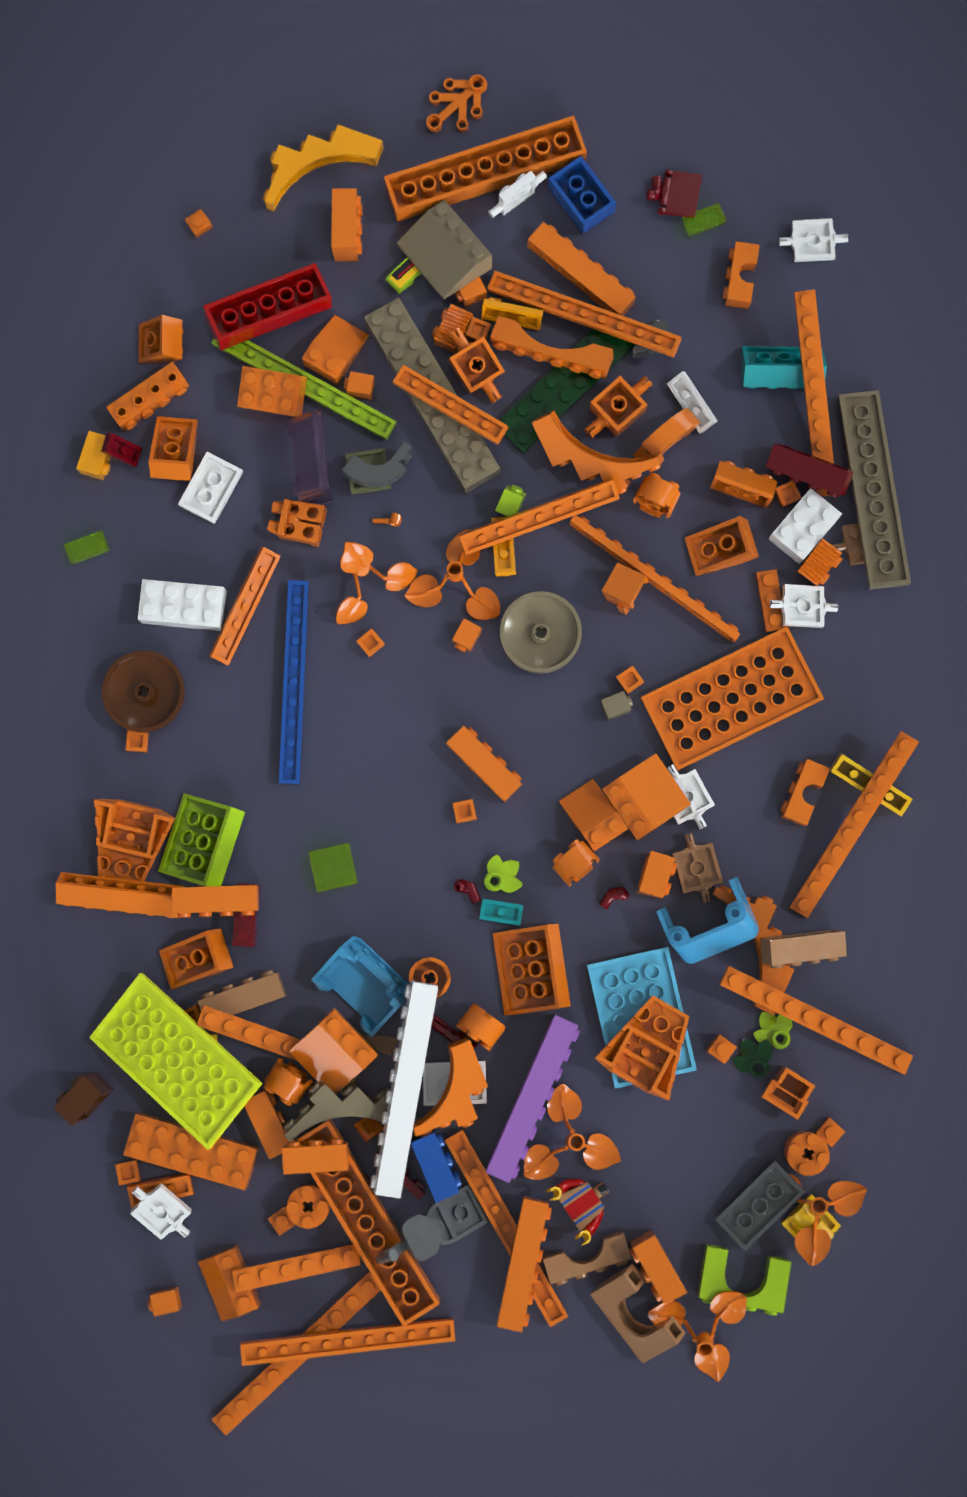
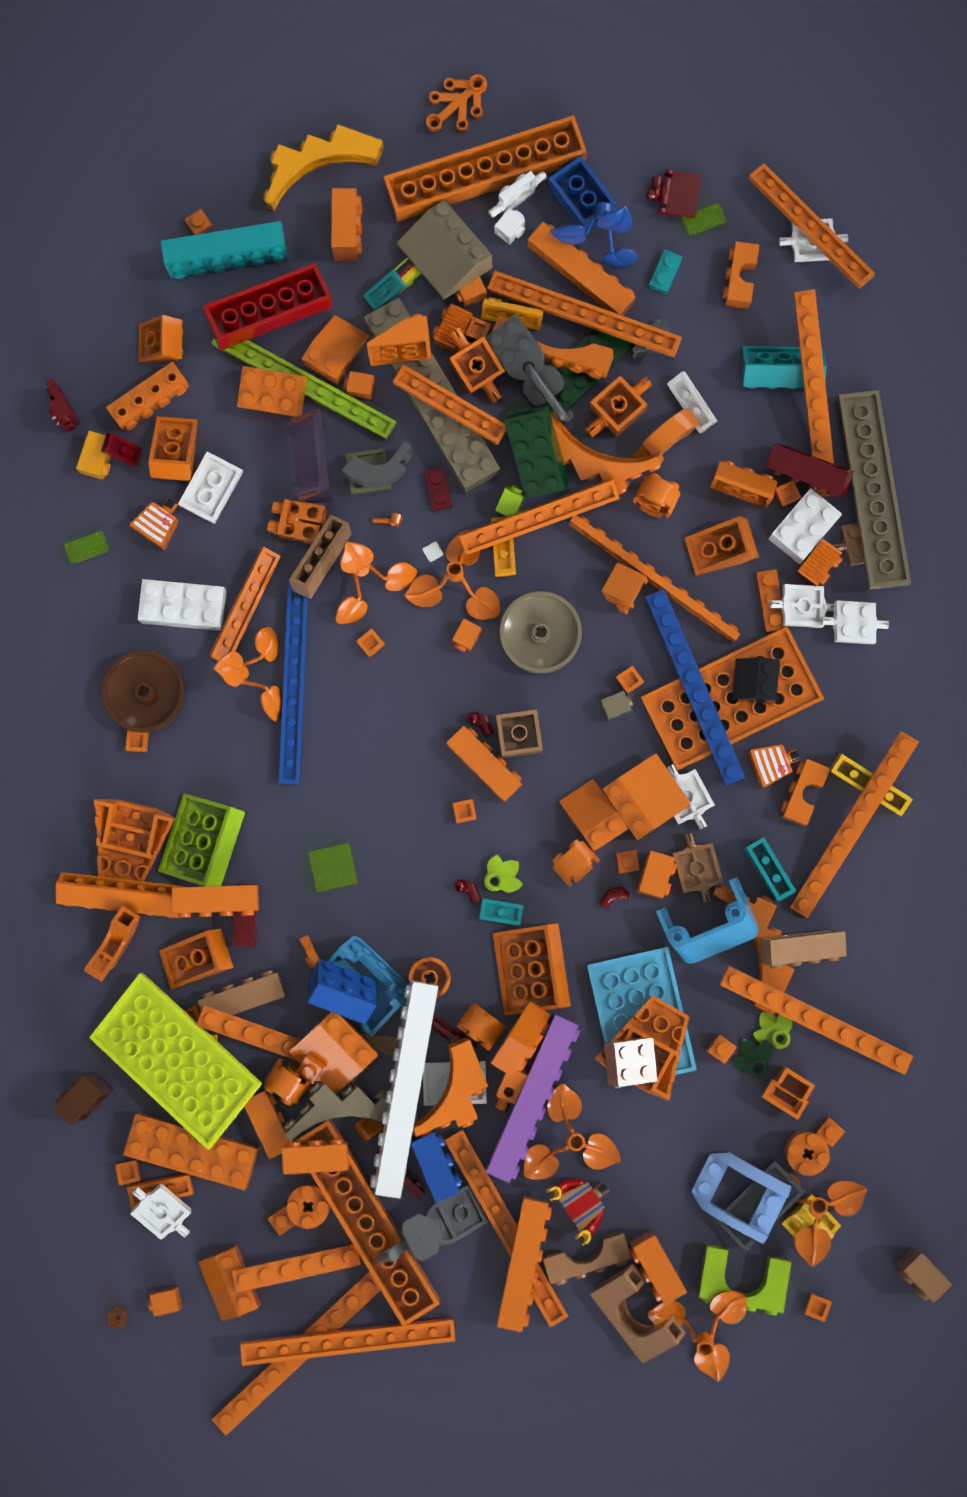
none -> dark red plate [45,378,80,432]
none -> orange arch [84,906,140,982]
none -> clear orange plate [108,1307,129,1329]
none -> orange torso [130,498,179,551]
none -> teal brick [161,221,289,279]
none -> orange plant [213,626,283,722]
none -> medium nougat brick [289,515,352,599]
none -> orange plate [296,1053,326,1084]
none -> orange plate [300,935,320,969]
none -> blue brick [308,959,377,1024]
none -> teal plate [363,270,406,311]
none -> orange slope [367,314,431,366]
none -> white sticker [423,541,443,562]
none -> dark red plate [424,467,452,512]
none -> dark red arm [467,712,494,737]
none -> dark grey plate [485,314,573,422]
none -> orange brick [491,1001,551,1077]
none -> white brick [494,208,526,245]
none -> orange torso [495,1065,530,1112]
none -> medium nougat brick [496,709,543,758]
none -> dark green brick [504,406,569,499]
none -> blue plant [550,202,637,268]
none -> brick [604,1037,657,1087]
none -> orange plate [616,850,640,874]
none -> blue plate [645,589,745,786]
none -> teal plate [649,249,683,295]
none -> light blue wedge [691,1152,792,1244]
none -> black slope [732,658,780,704]
none -> teal brick [743,837,796,902]
none -> orange torso [747,745,800,789]
none -> orange plate [748,163,875,289]
none -> orange plate [804,1293,832,1322]
none -> white plate [820,600,889,645]
none -> medium nougat brick [895,1247,952,1303]

